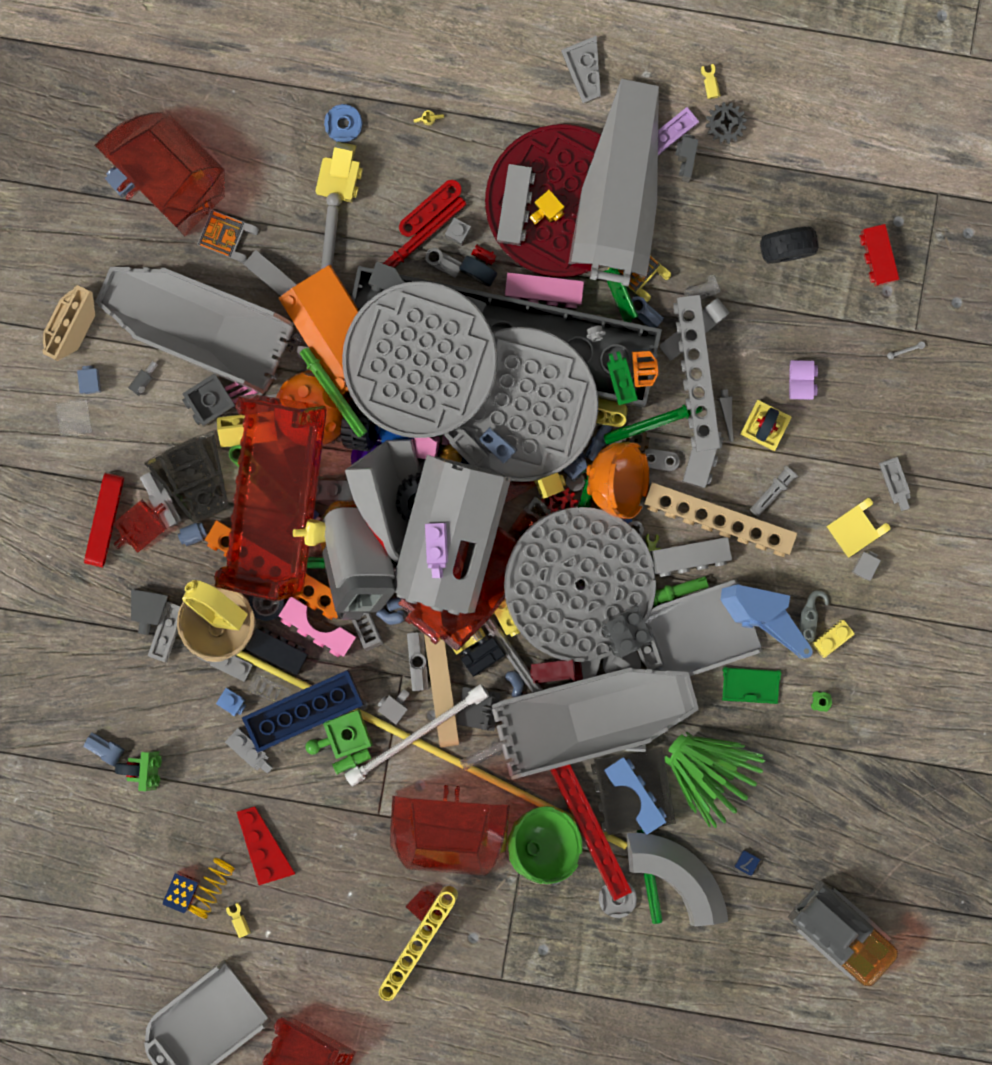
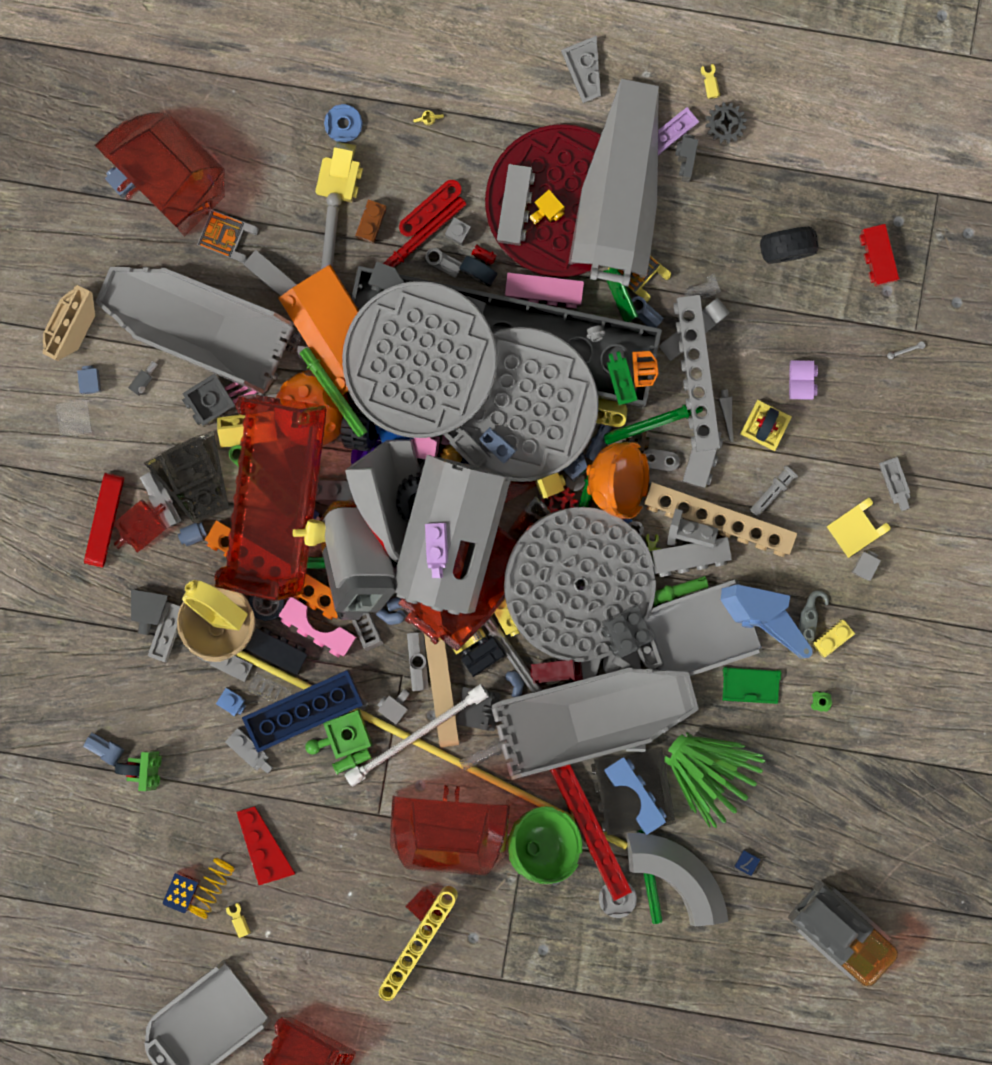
none -> dark orange brick [355,199,387,244]
none -> light grey bracket [667,509,718,548]

